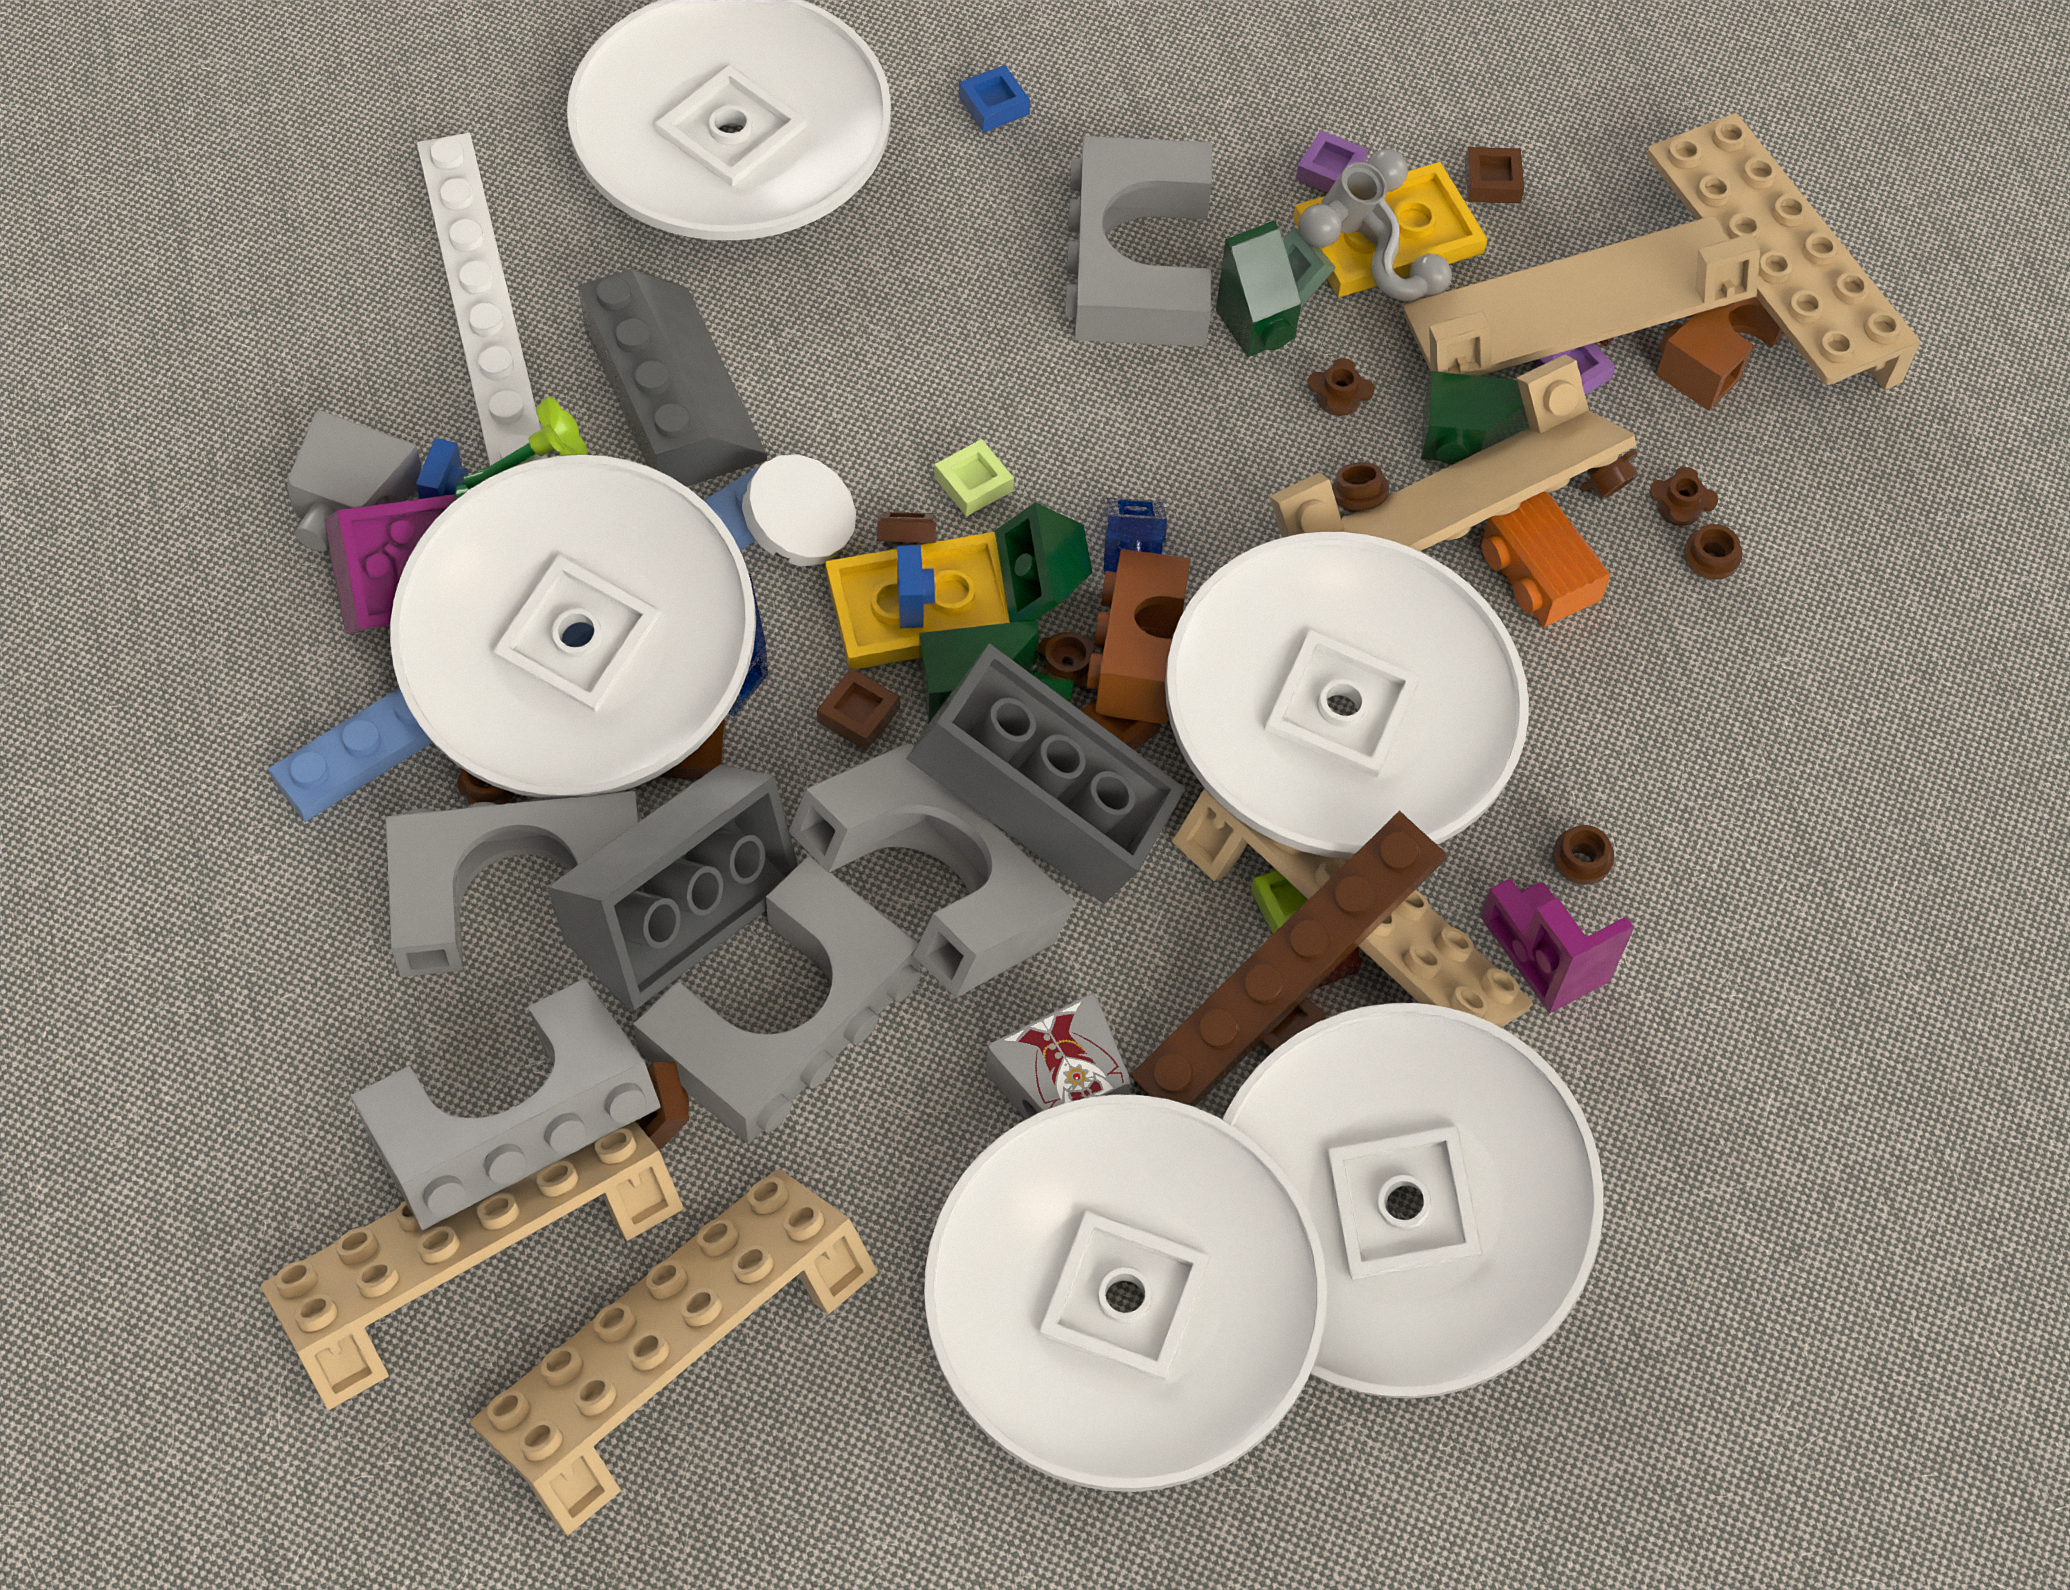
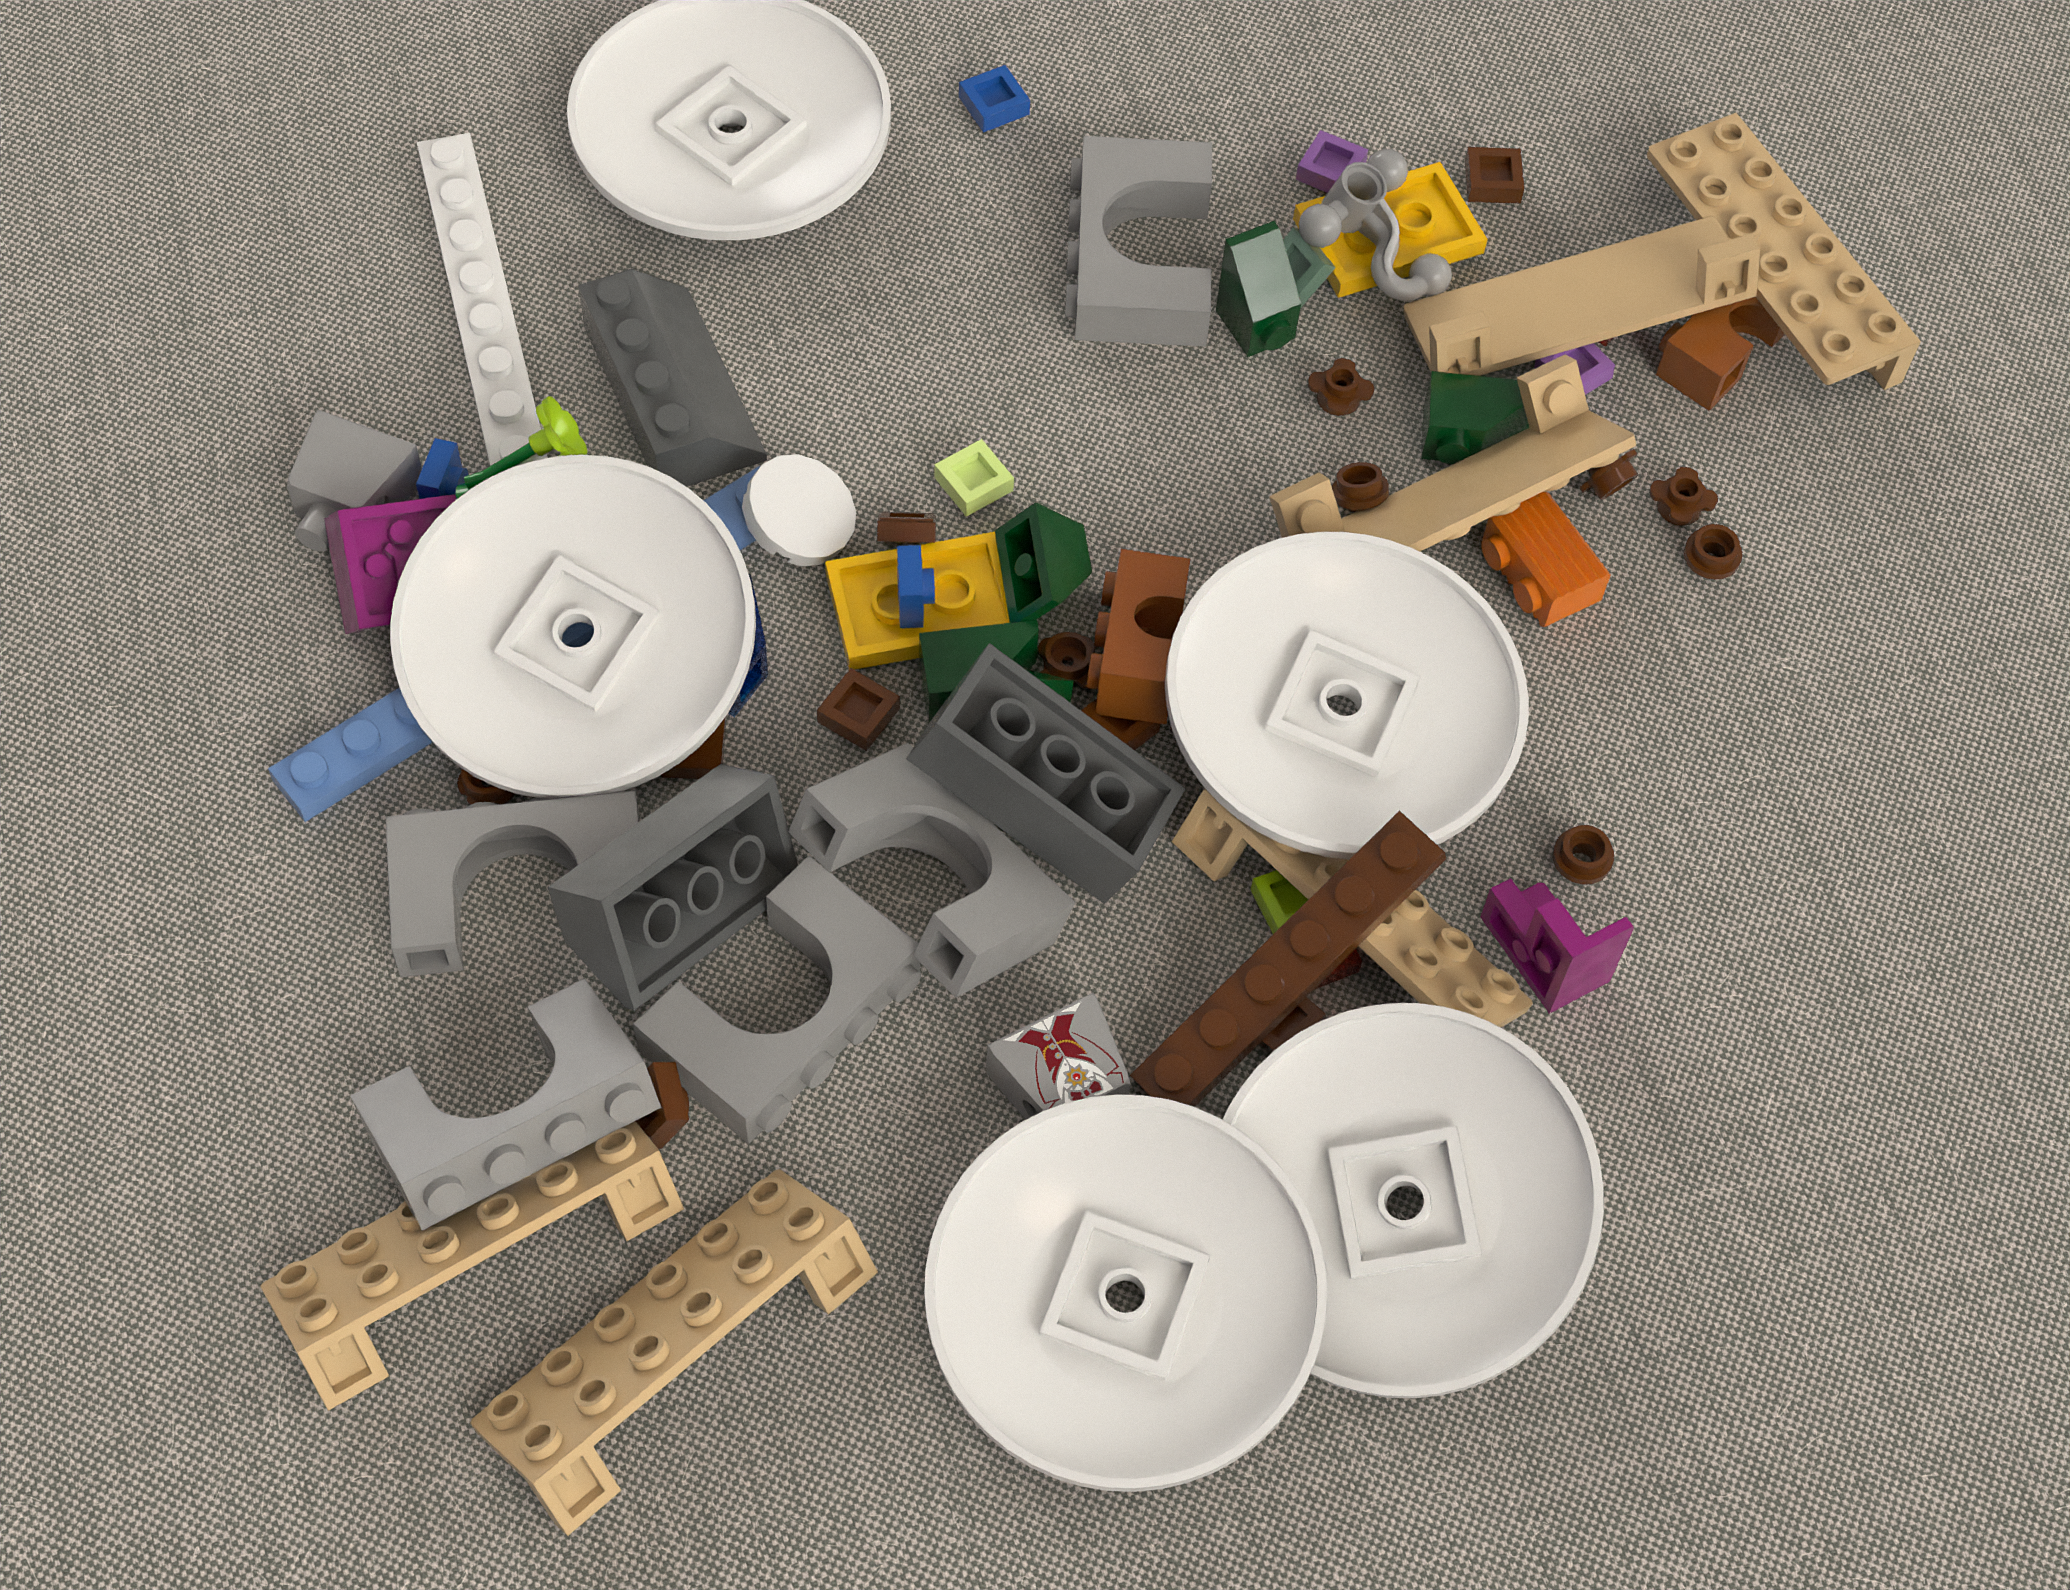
clear blue slope [1103,498,1167,573] -> none

